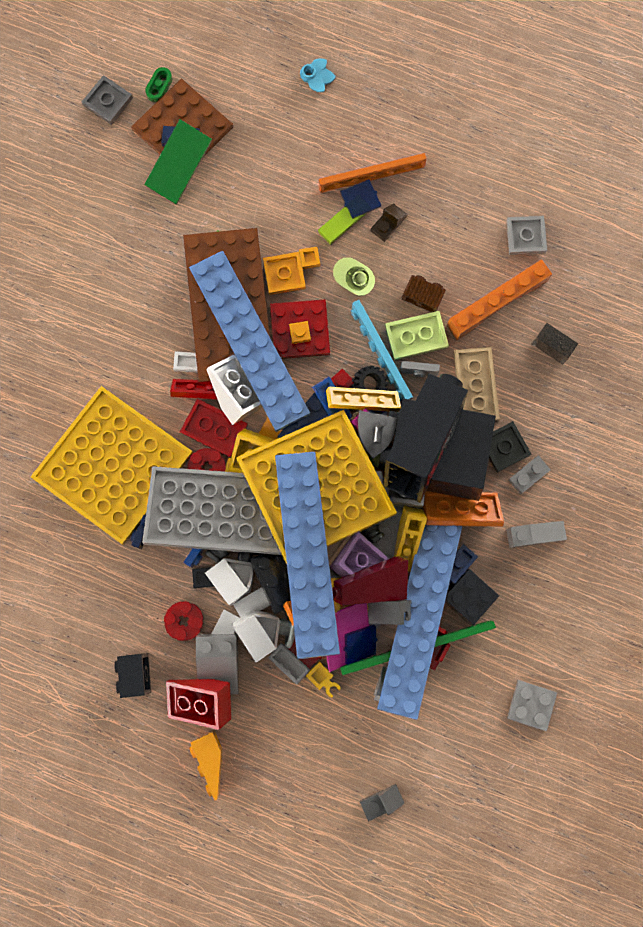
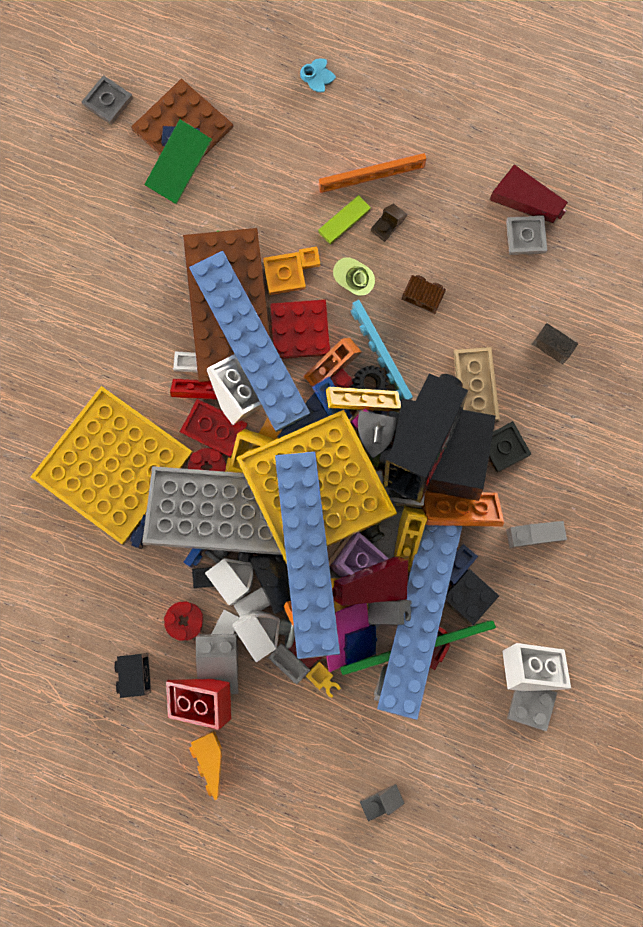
green plate [145,67,173,102] -> none
light orange plate [289,321,311,344] -> none
clear blue piece [340,180,382,219] -> none
yellowish green plate [385,311,449,361] -> none
light grey plate [400,361,440,377] -> none
orange arch [446,259,552,340] -> none
light grey plate [509,455,551,495] -> none
none -> orange slope [304,338,362,387]
none -> dark red slope [490,164,568,223]
none -> white slope [502,643,571,691]

